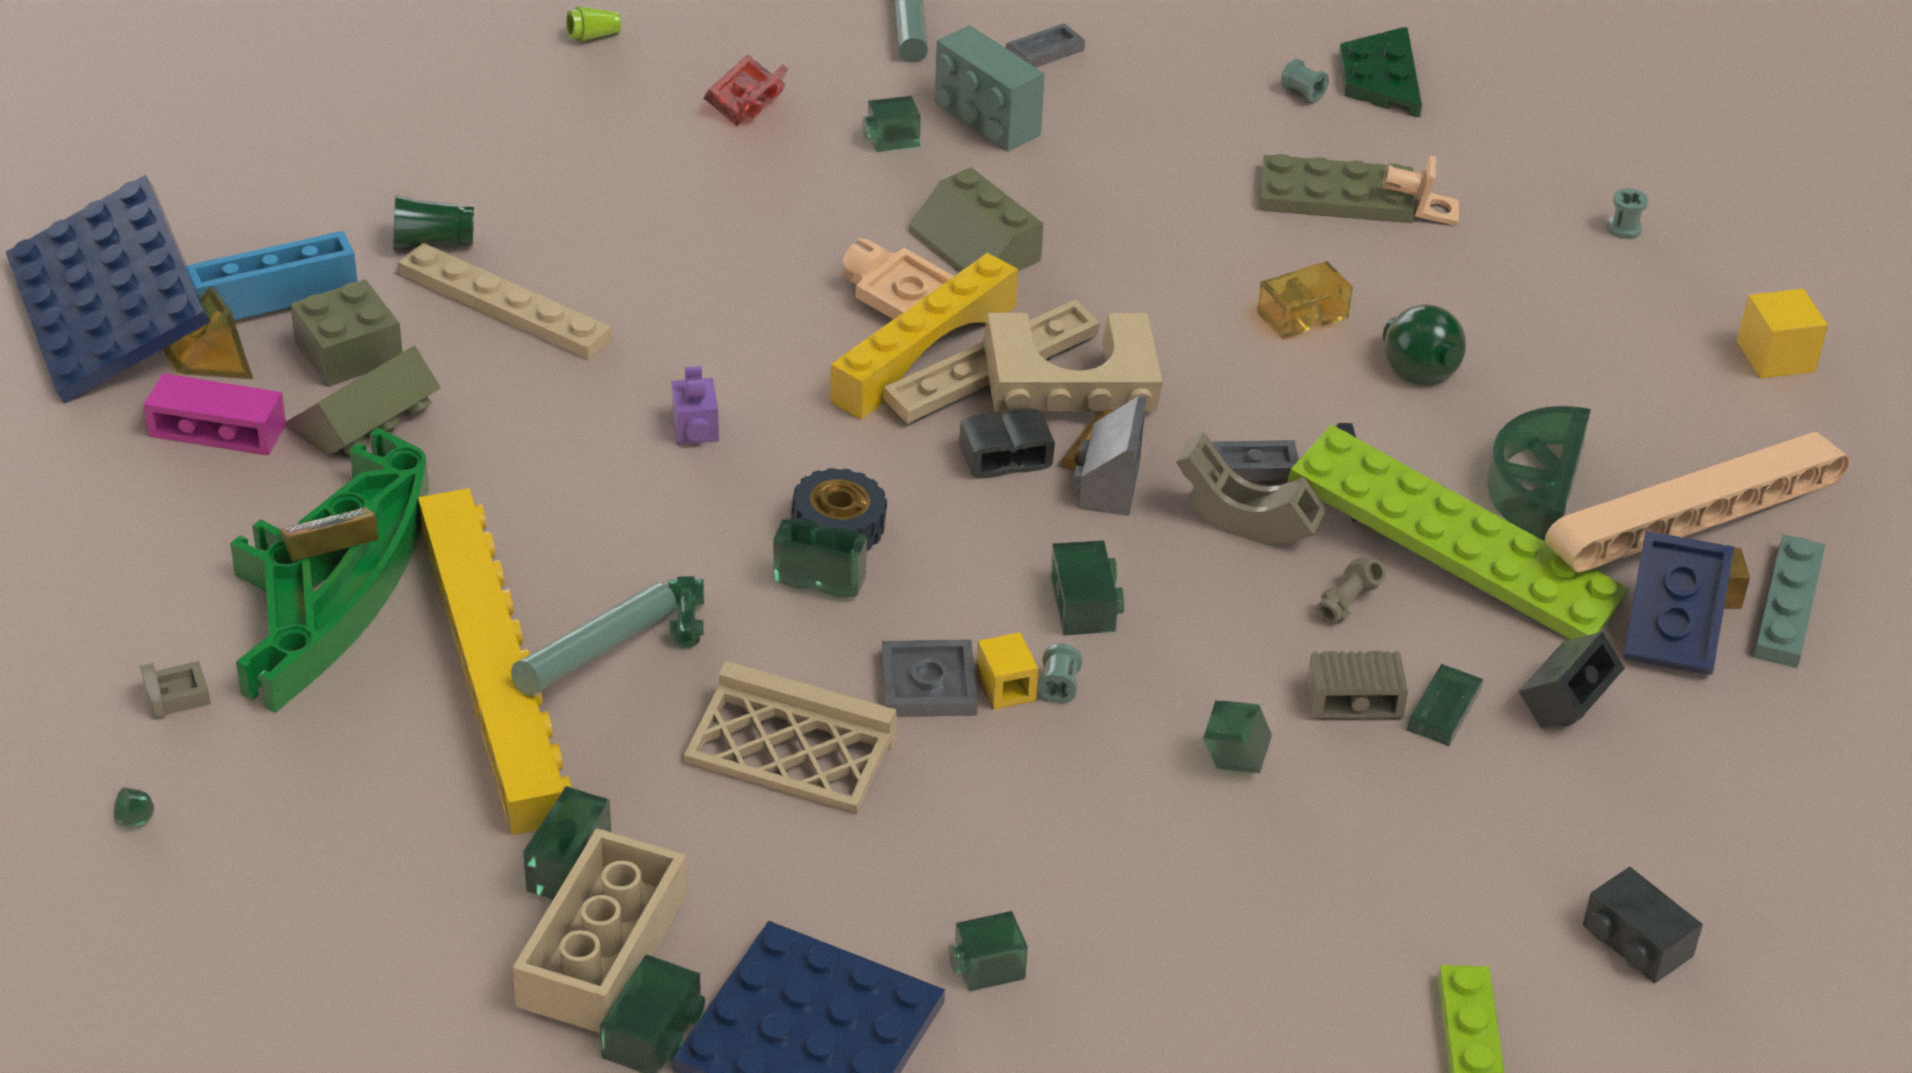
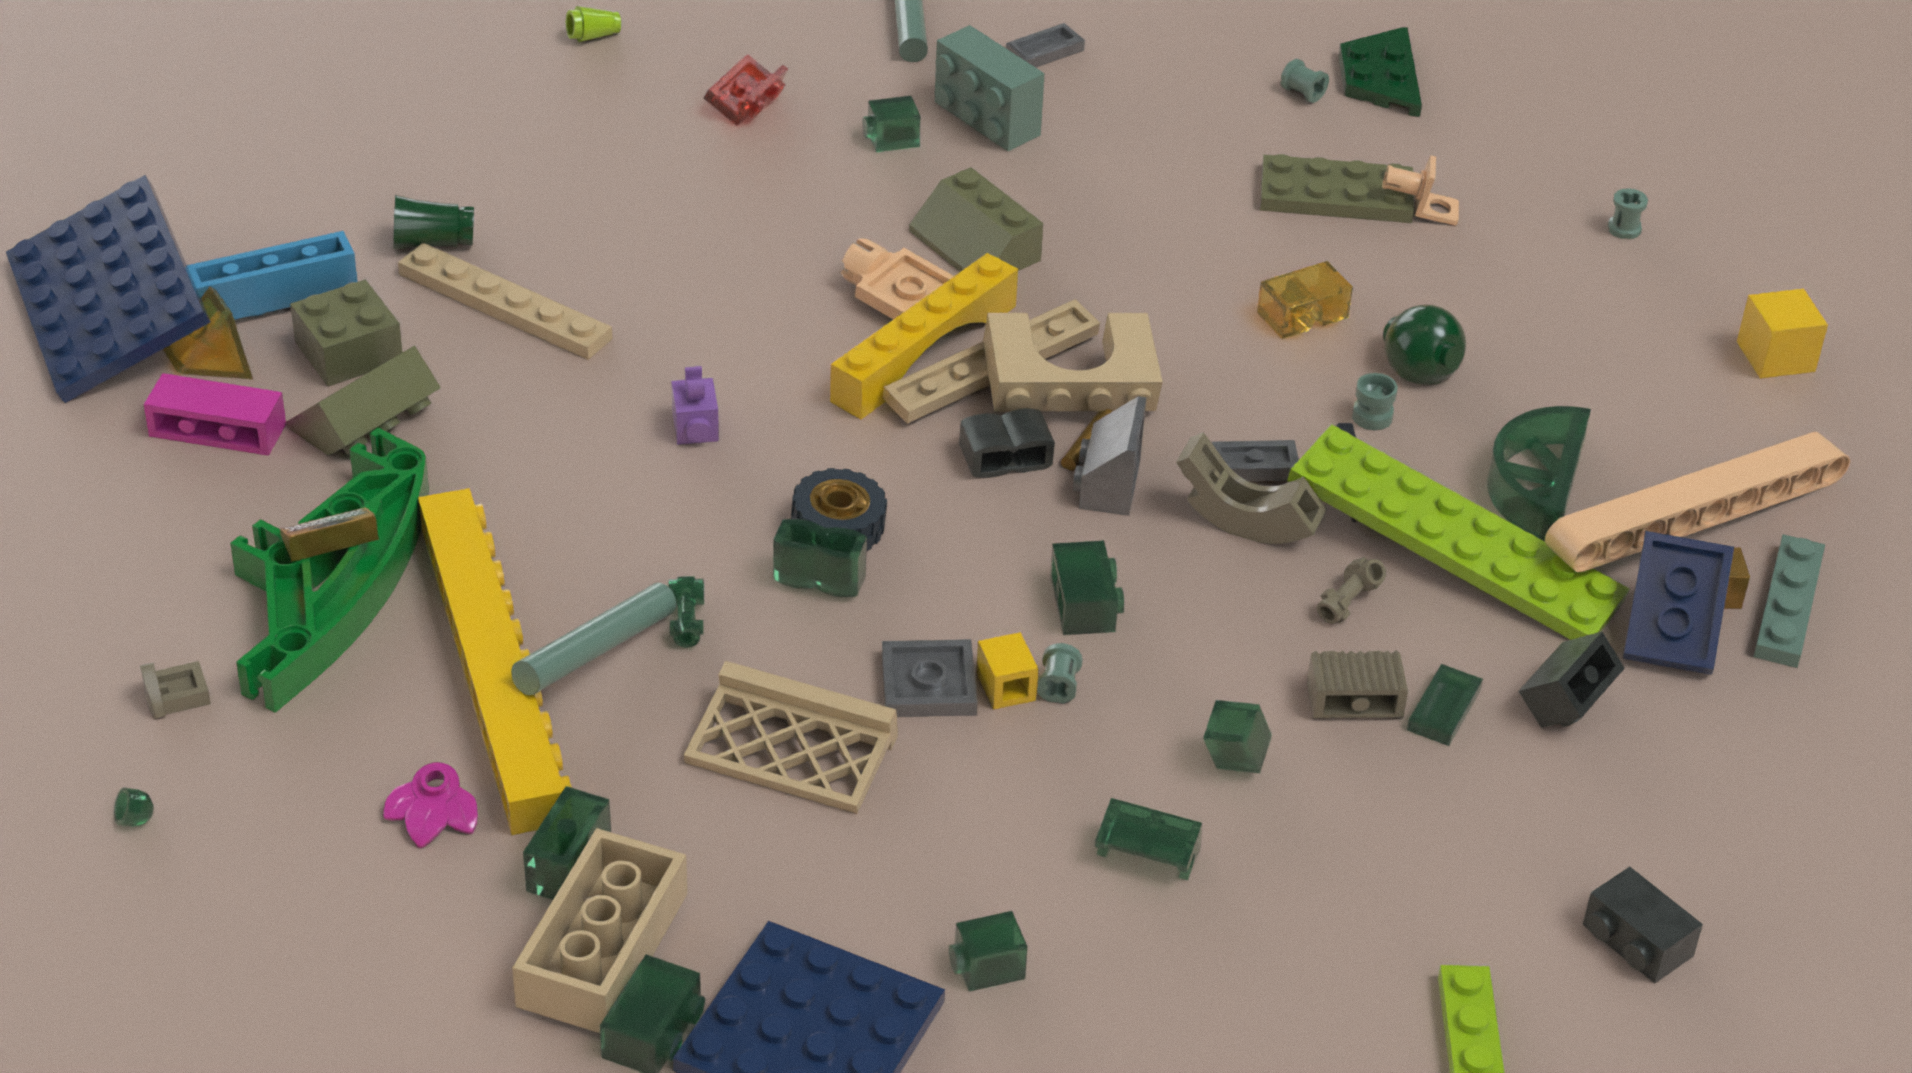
none -> dark pink plate [383,762,478,848]
none -> clear green hinge [1095,798,1202,880]
none -> sand green wheel [1352,373,1398,431]

